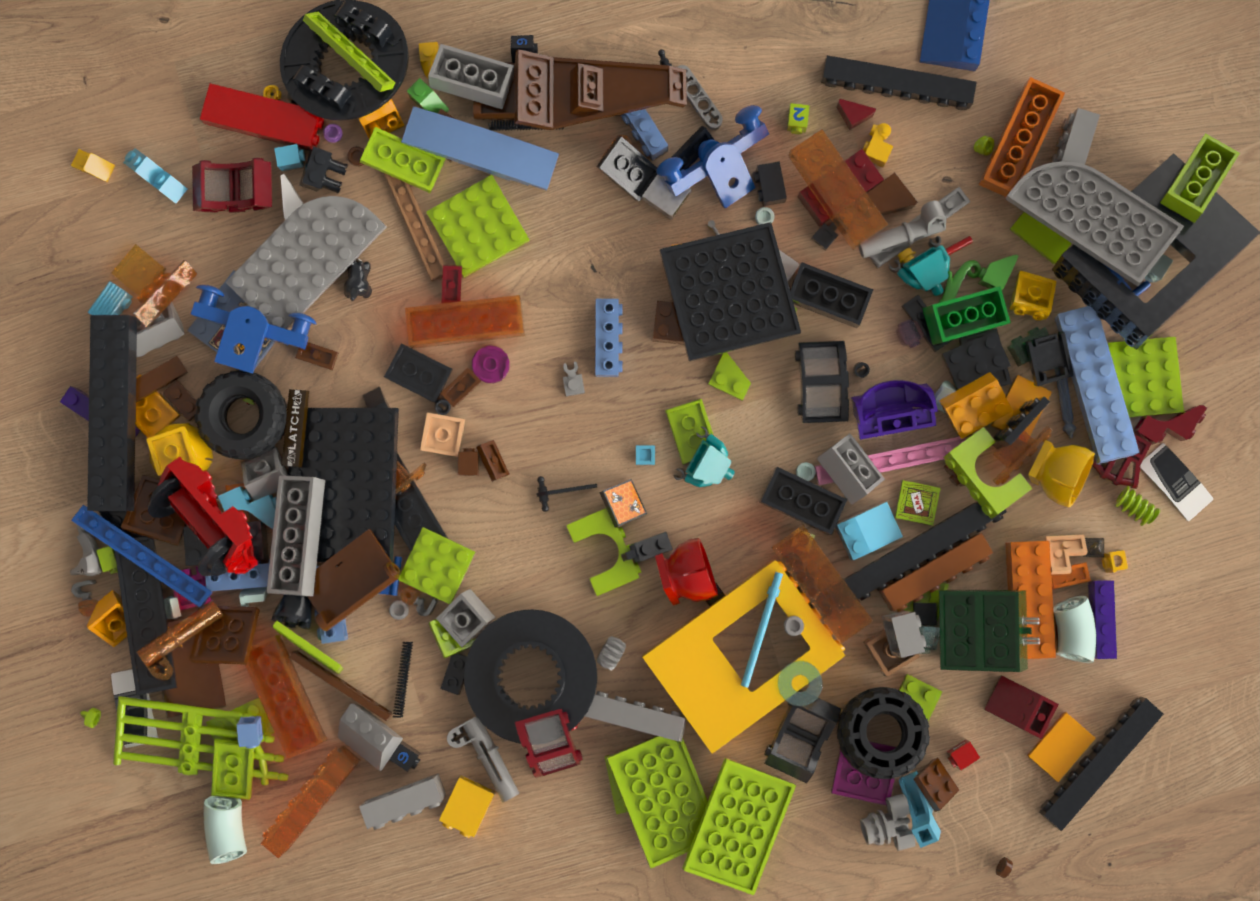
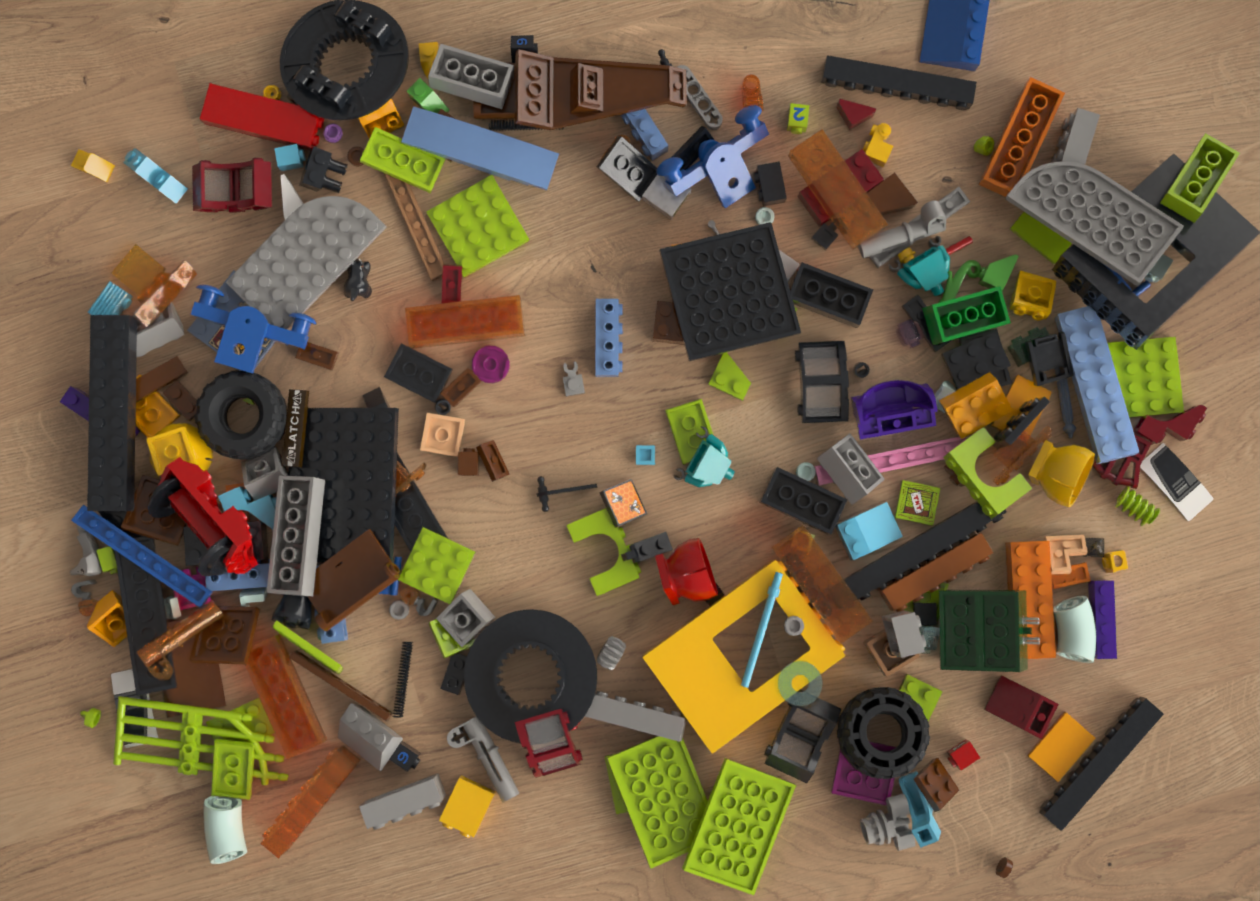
medium blue brick [237,716,263,749] -> none
lime plate [303,12,395,92] -> none
none -> clear orange piece [741,74,764,111]

